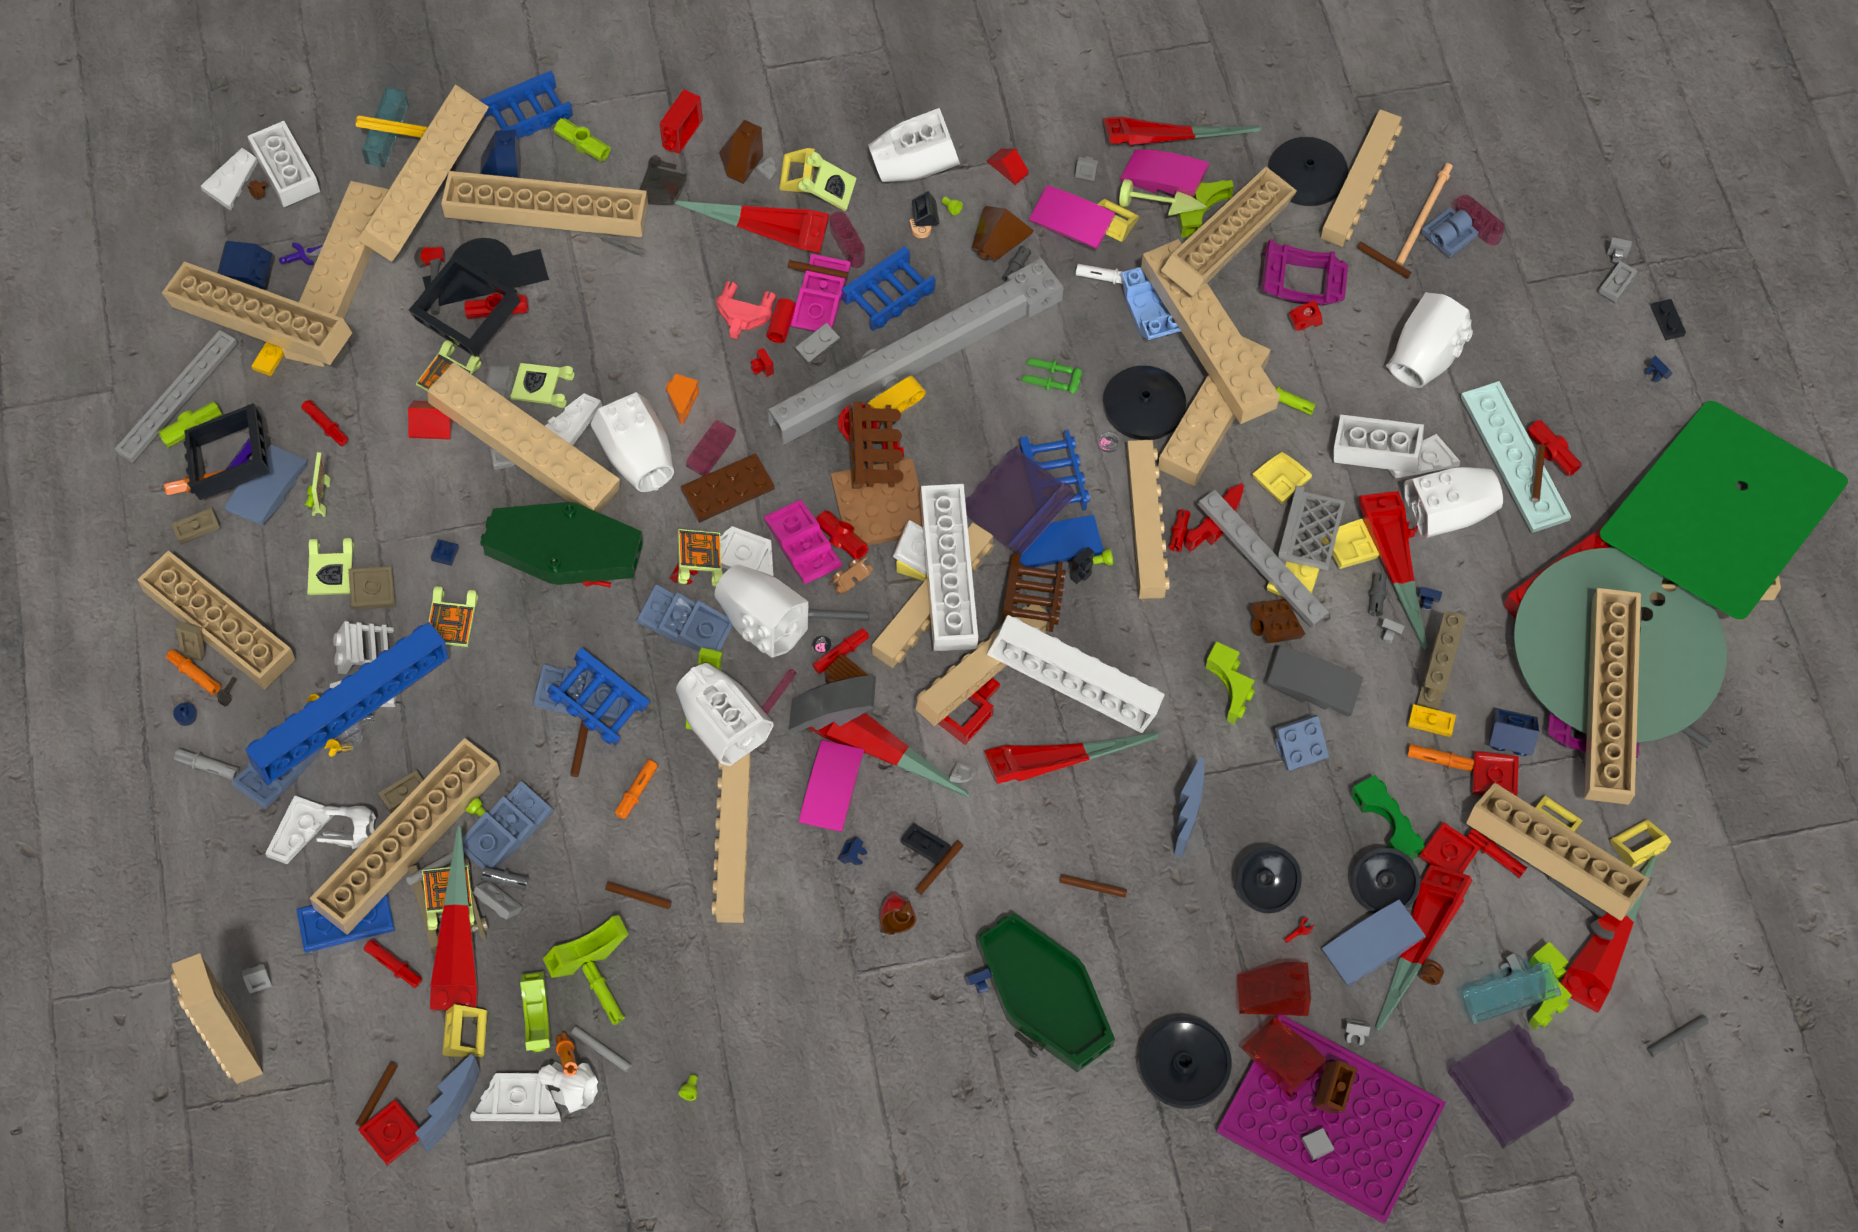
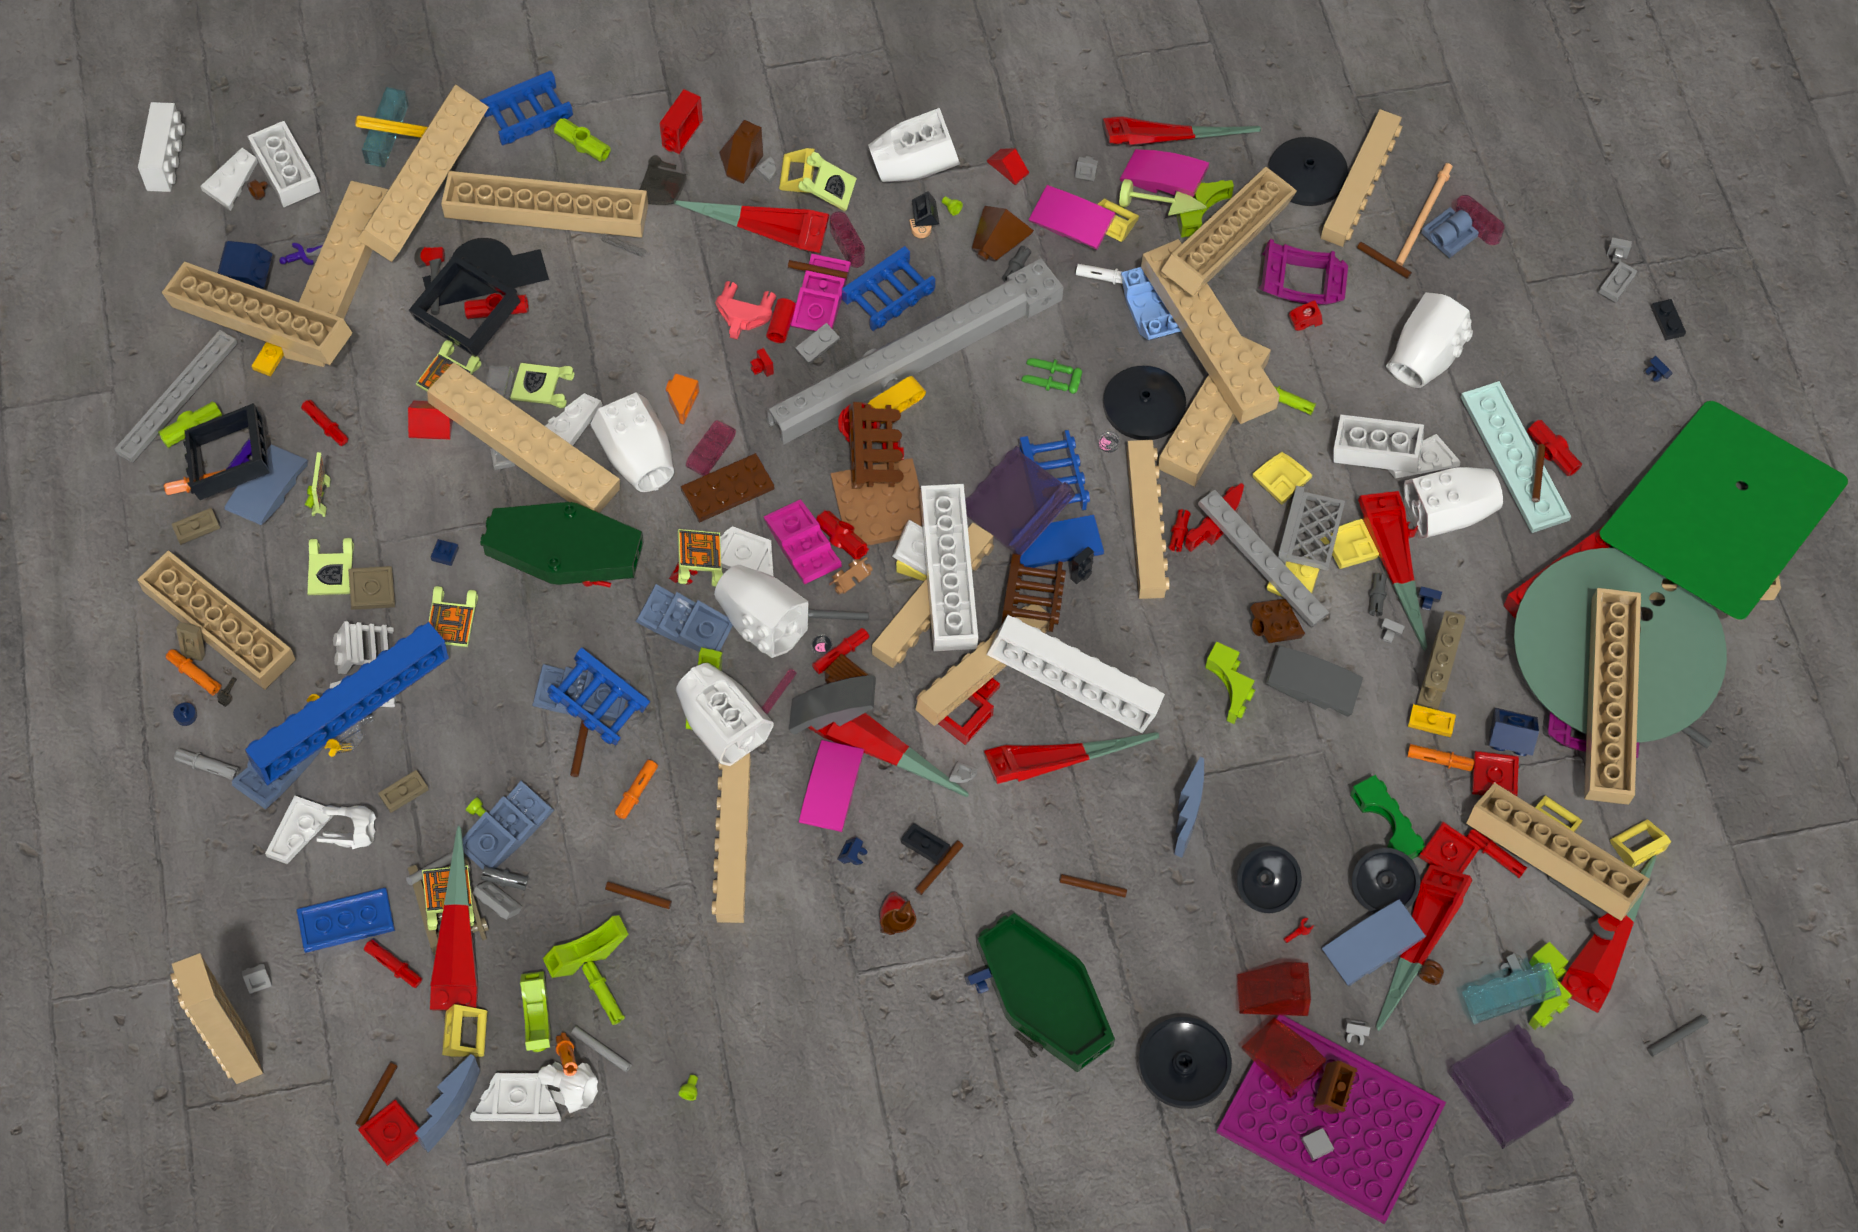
tan brick [310,738,500,935] -> none
dark blue slope [480,130,521,178] -> none
lime piece [1093,548,1114,565] -> none
sand blue plate [1275,715,1329,771] -> none
none -> white brick [138,102,185,192]

